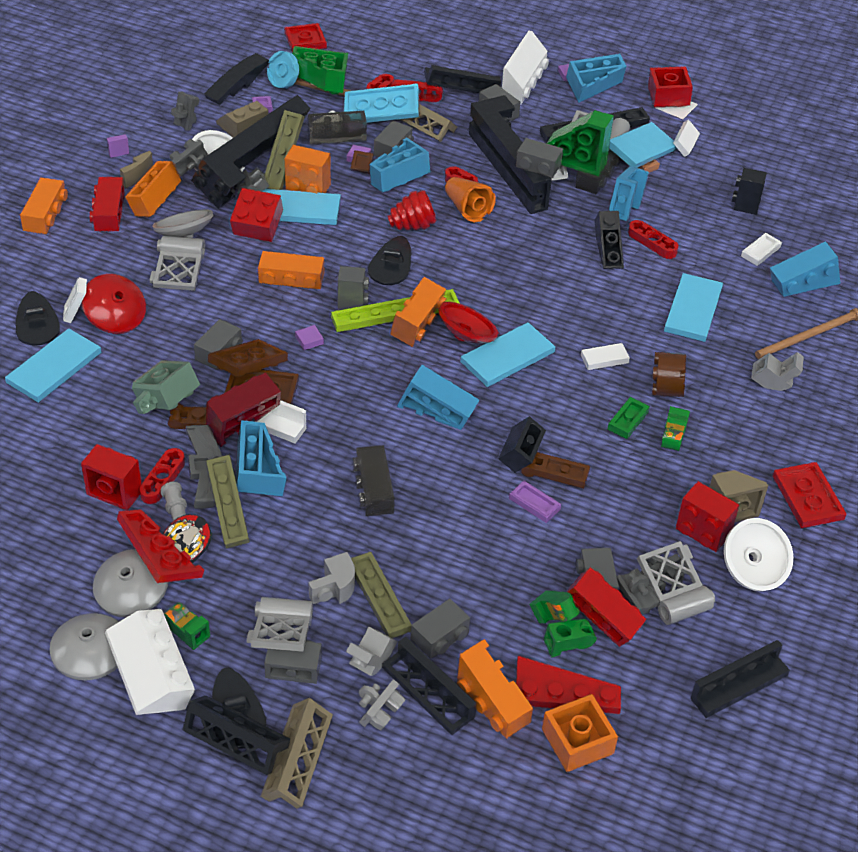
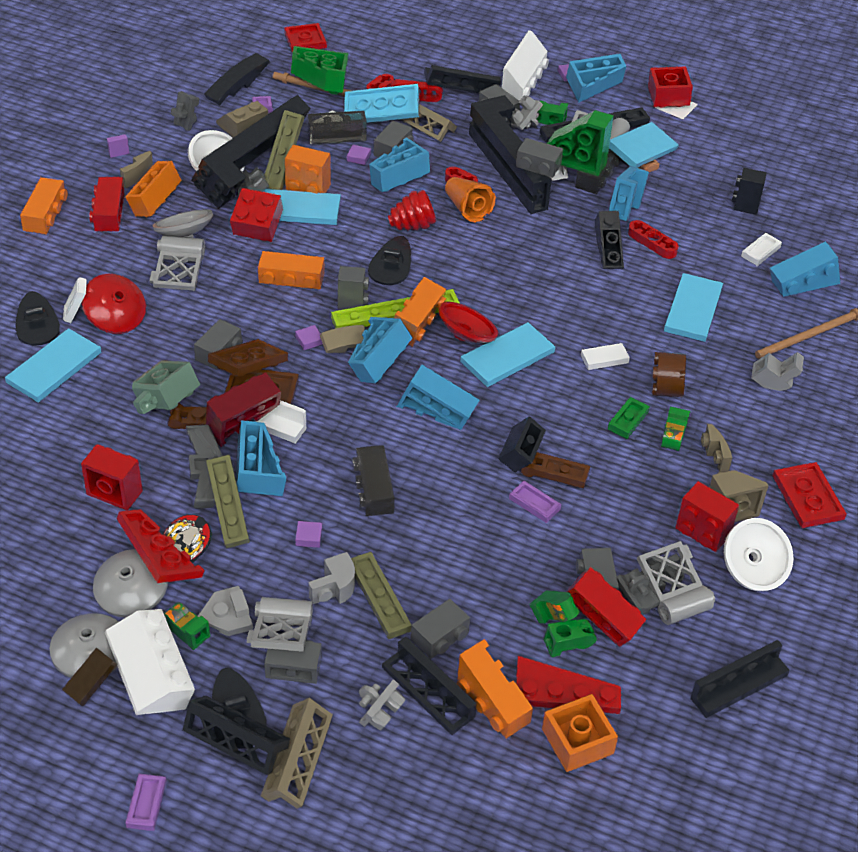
red beam [140,448,185,504] -> none
light grey pin [160,482,187,521] -> none
dark grey hips [169,139,208,176] -> none
medium azure tile [267,51,299,89] -> none
light grey brick [346,627,398,676] -> none
reddish brown tile [350,150,374,174] -> none
white tile [673,120,700,157] -> none
none -> dark brown tile [62,647,118,706]
none -> medium lavender tile [126,774,167,831]
none -> light grey plate [198,586,253,636]
none -> medium lavender tile [295,521,322,548]
none -> dark tan slope [320,325,365,353]
none -> dark azure wedge [348,317,412,383]
none -> light grey hips [510,95,543,130]
none -> green leg [536,101,568,125]
none -> dark tan slope [701,424,732,472]

